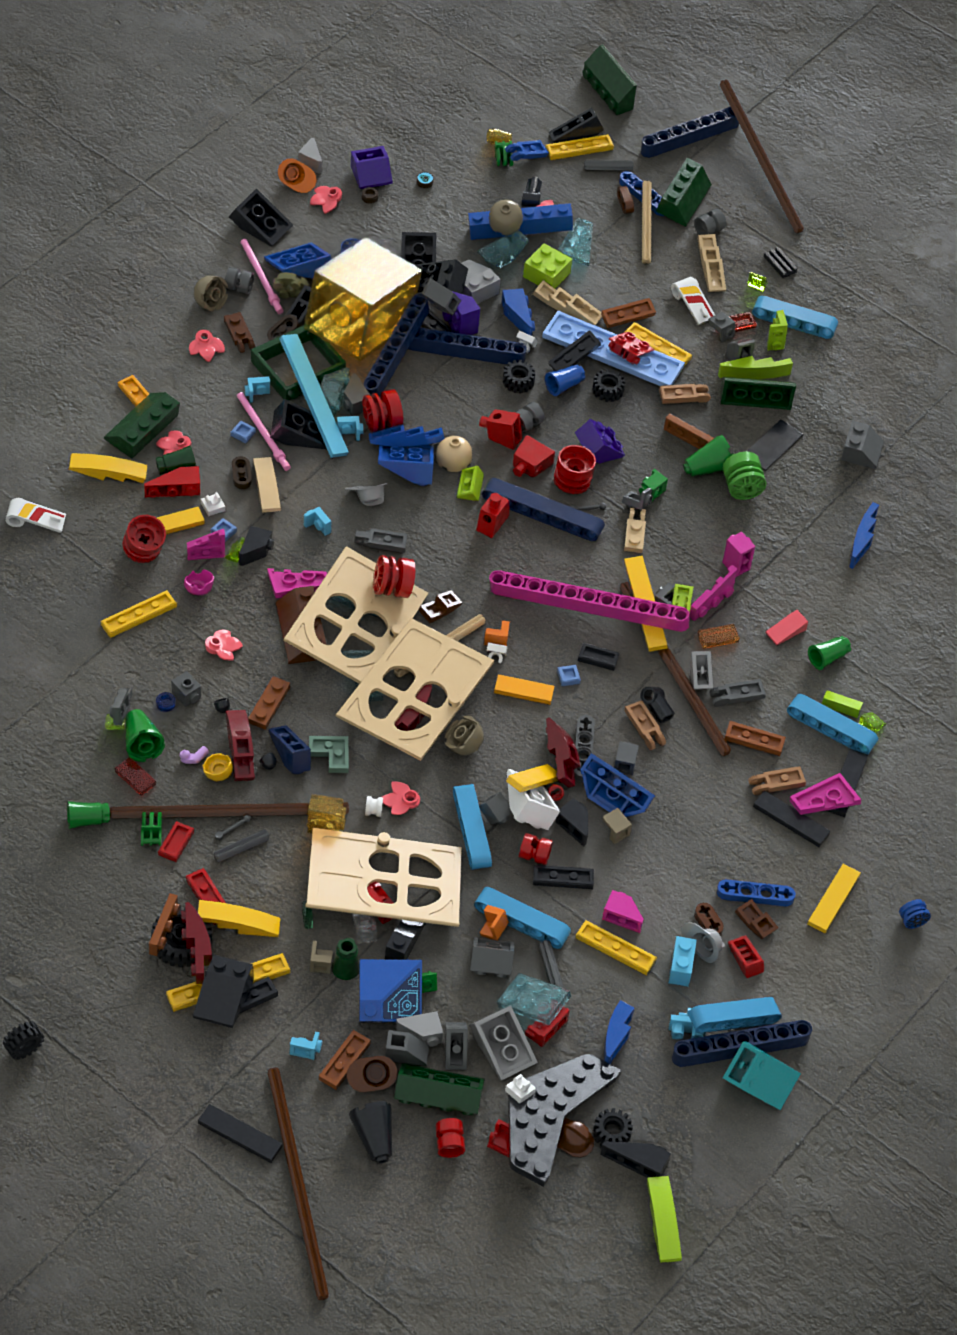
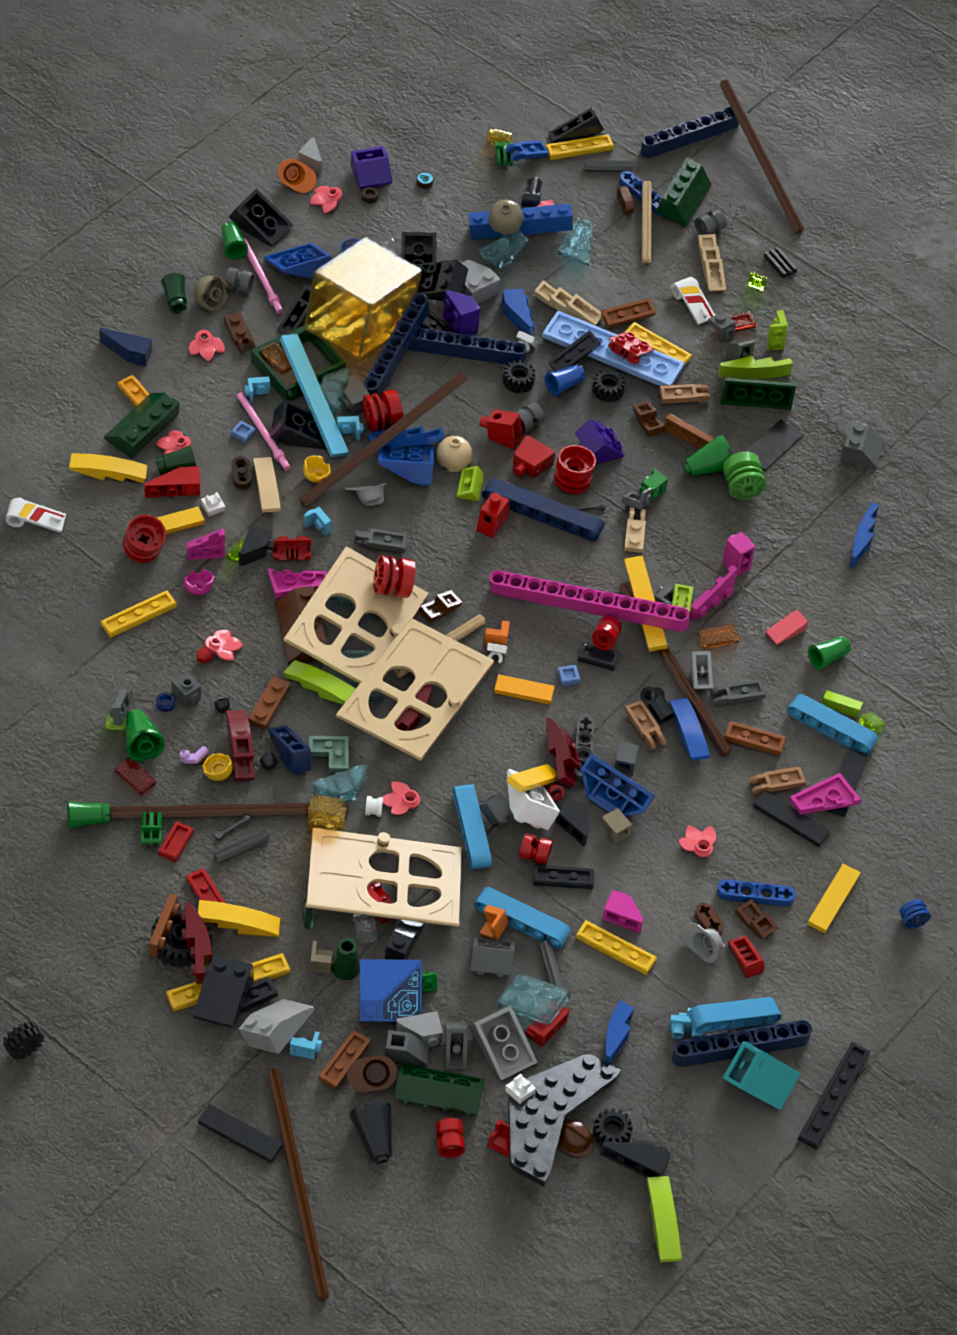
medium blue tile [211,518,237,542] -> none
dark brown plate [267,314,299,341] -> none
olive plate [273,272,309,299] -> none
dark grey slope [421,278,461,316] -> none
dark tan cylinder [445,716,484,756] -> none
lime brick [523,243,572,289] -> none
dark green slope [582,44,637,116] -> none
medium azure piece [668,936,697,987] -> none
dark azure beam [752,296,838,339] -> none
none -> dark blue slope [99,327,152,366]
none -> dark green plant [161,273,187,314]
none -> red hinge [196,646,213,663]
none -> green plant [221,221,249,259]
none -> light grey slope [239,999,315,1054]
none -> clear orange tile [261,342,292,375]
none -> red hinge [273,536,312,561]
none -> lime slope [283,660,356,705]
none -> reddish brown axle [300,372,467,507]
none -> yellow hair [303,455,331,483]
none -> clear light blue slope [311,764,368,802]
none -> red wheel [591,616,622,650]
none -> reddish brown slope [633,401,664,436]
none -> blue slope [669,698,710,761]
none -> coral plate [678,825,716,857]
none -> black tile [797,1042,871,1149]

